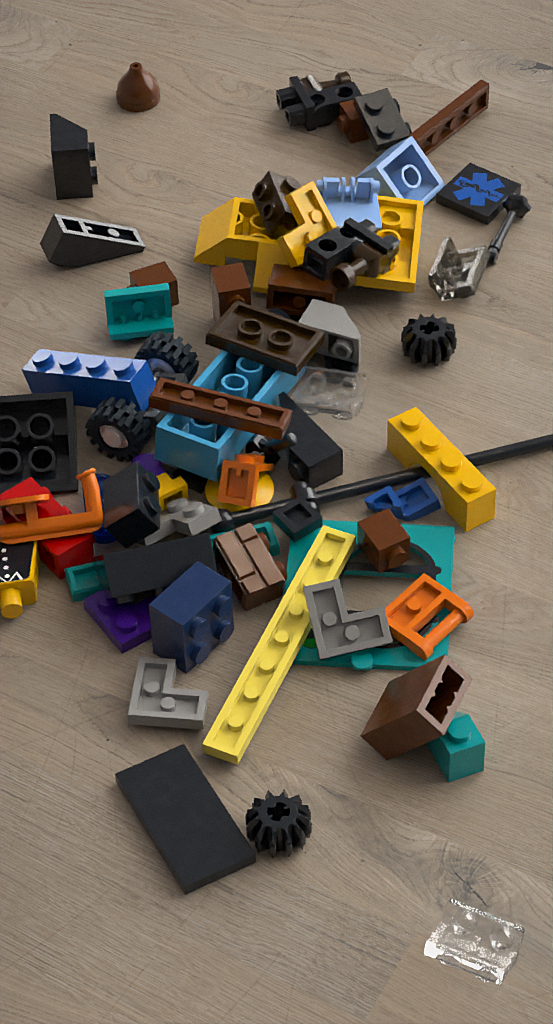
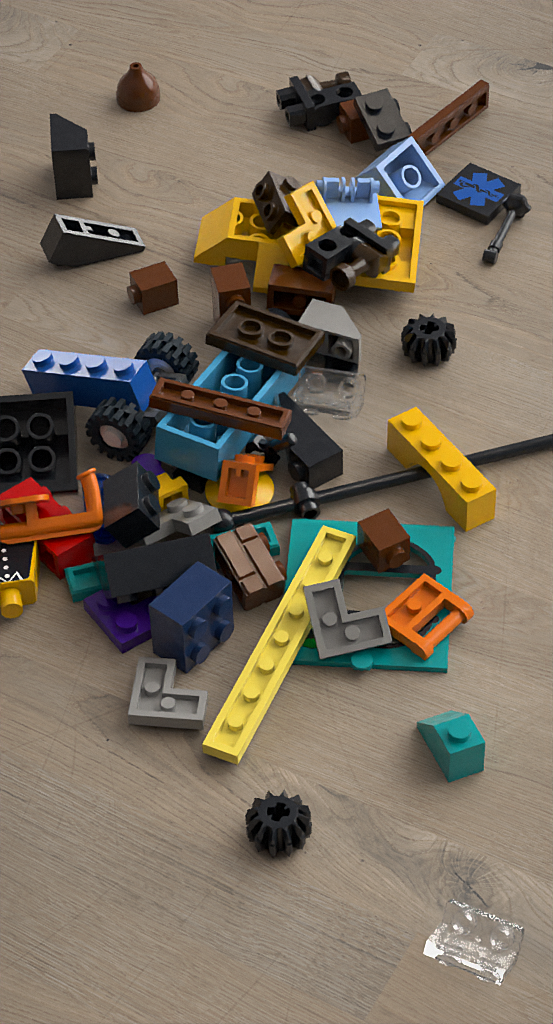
teal bracket [104,283,175,341] -> none
black tile [115,744,256,895] -> none
black plate [273,496,323,542] -> none
reddish brown brick [360,654,472,760] -> none
blue slope [364,477,441,521] -> none
clear smoke bracket [428,237,490,301] -> none

